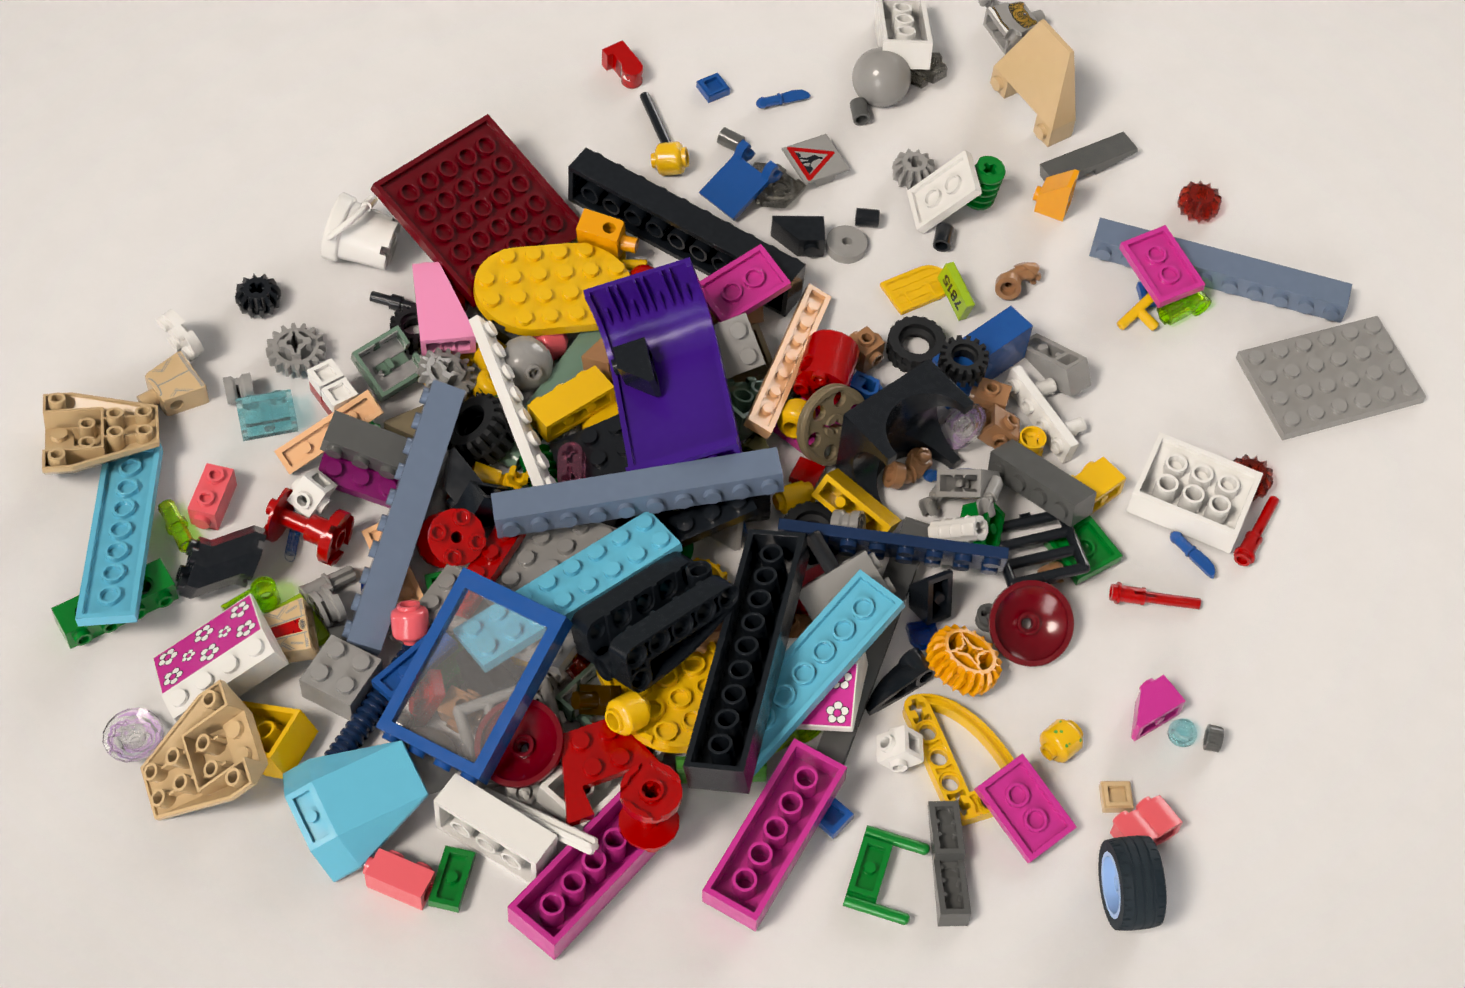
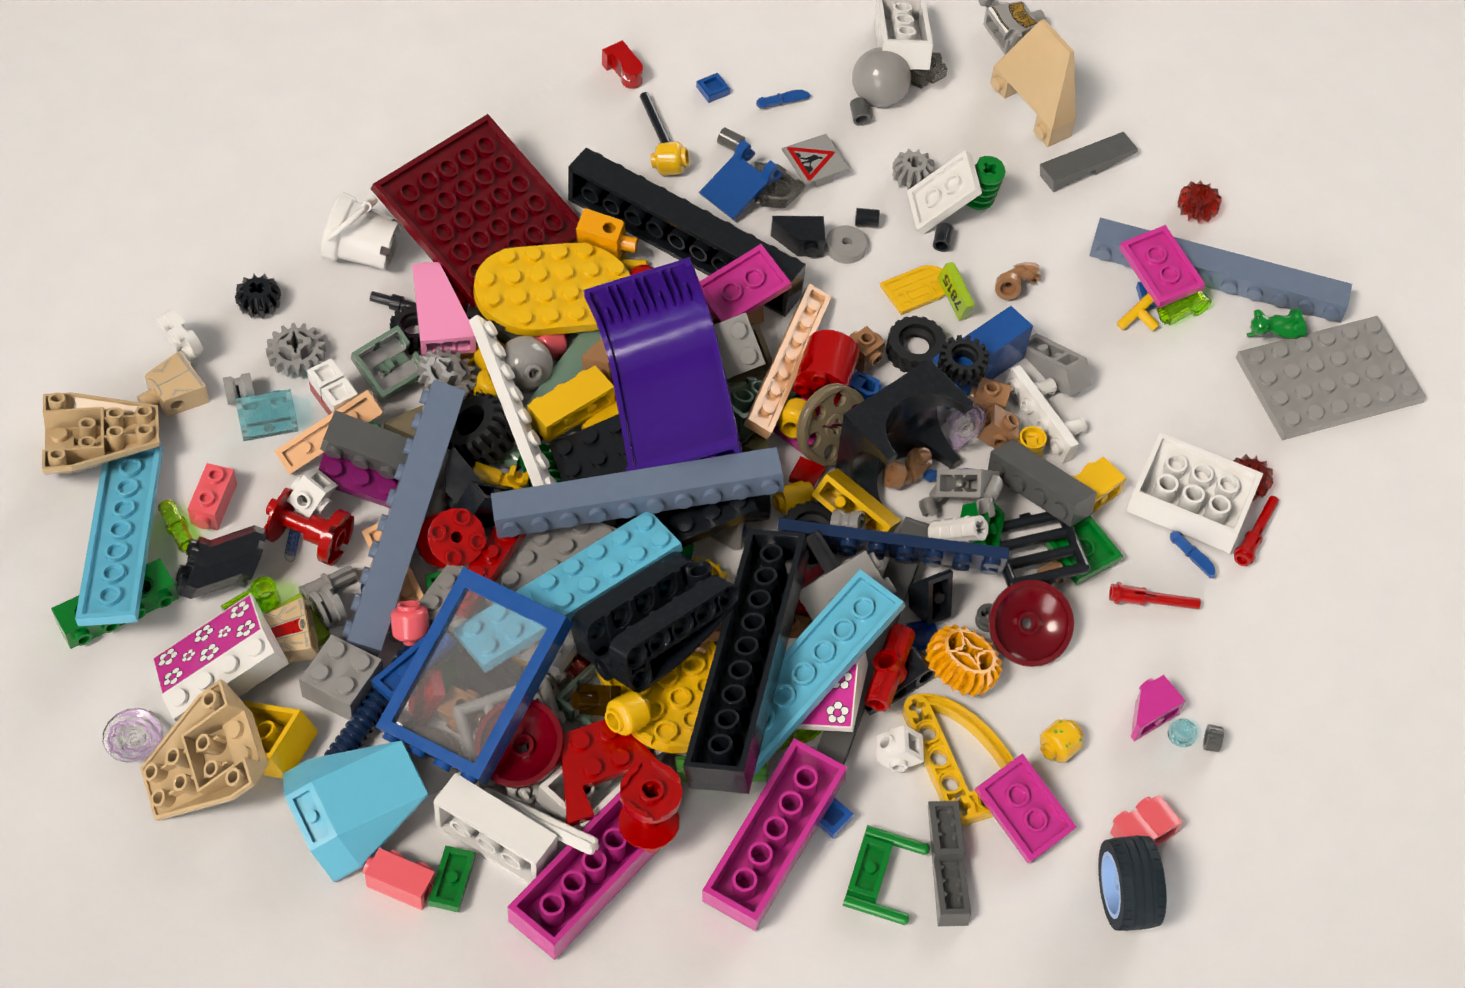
clear pink beam [557,442,586,482] -> none
black slope [611,337,662,397] -> none
light orange slope [1033,169,1079,222] -> none
tan tile [1099,781,1134,813] -> none
none -> red piece [864,624,916,712]
none -> green animal [1247,308,1307,339]

